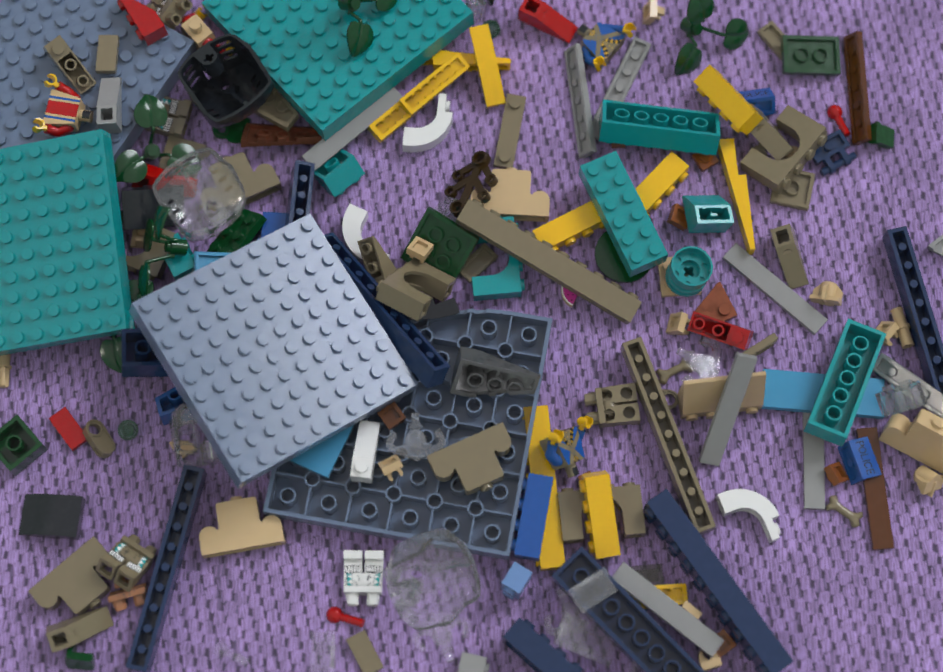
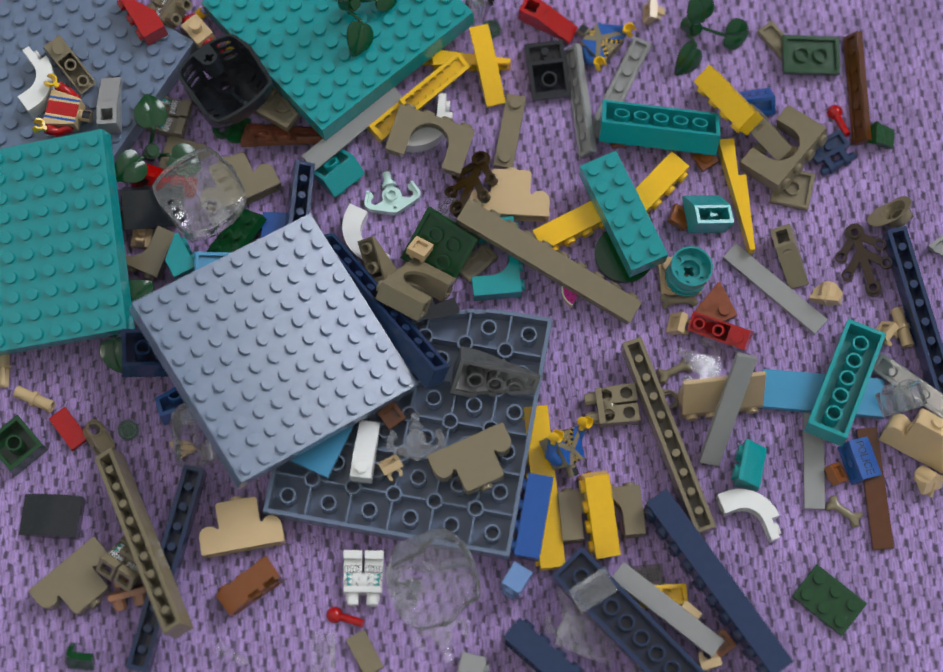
dark tan slope [46,605,114,653] -> none
dark tan tile [95,35,120,74] -> none
dark green plant [138,206,188,297] -> none
dark tan tile [743,333,778,356] -> none
none -> tan pin [13,385,56,413]
none -> white arch [18,46,57,119]
none -> dark tan brick [94,448,194,639]
none -> dark orange wedge [216,556,283,618]
none -> light aqua piece [364,171,421,216]
none -> dark tan arch [385,103,475,177]
none -> black slope [524,39,571,101]
none -> dark tan piece [660,294,698,309]
none -> teal slope [730,439,767,492]
none -> dark green plate [791,564,867,637]
none -> dark brown plant [835,224,893,297]
none -> dark tan piece [867,196,914,228]

